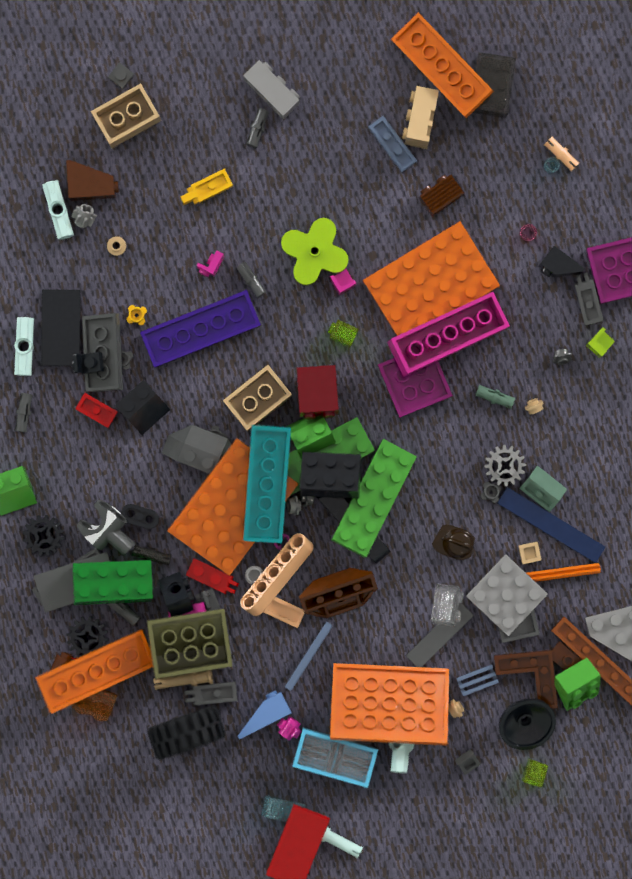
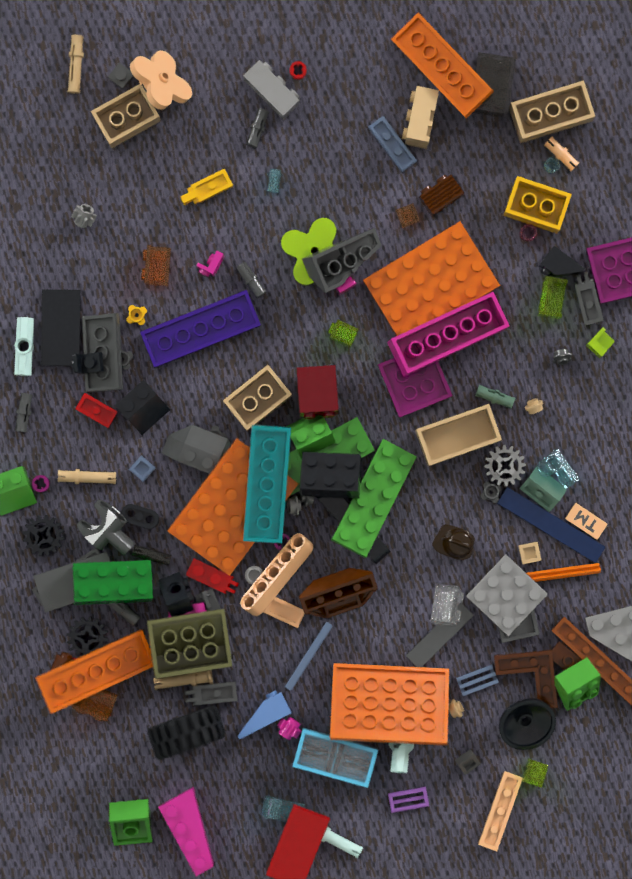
light aqua piece [42,180,74,240] -> none
reddish brown slope [66,160,119,201] -> none
tan plate [107,237,126,256] -> none
none -> magenta bush [32,475,50,492]
none -> tan pin [58,469,116,484]
none -> tan pin [68,35,84,94]
none -> bright green slope [109,799,153,846]
none -> sand blue tile [129,455,156,482]
none -> light nougat plant [130,50,192,110]
none -> clear orange bracket [141,245,171,286]
none -> dark pink wedge [158,786,214,876]
none -> clear light blue pin [267,169,283,193]
none -> red bush [290,61,307,80]
none -> dark grey wedge [302,228,382,293]
none -> medium lavender tile [388,787,429,813]
none -> clear orange tile [396,203,420,228]
none -> tan piece [415,404,502,467]
none -> light nougat plate [478,771,523,851]
none -> yellow brick [503,176,572,234]
none -> tan brick [509,80,595,143]
none -> clear neon green panel [537,276,568,319]
none -> clear light blue plate [537,449,580,489]
none -> light nougat tile [565,503,608,540]

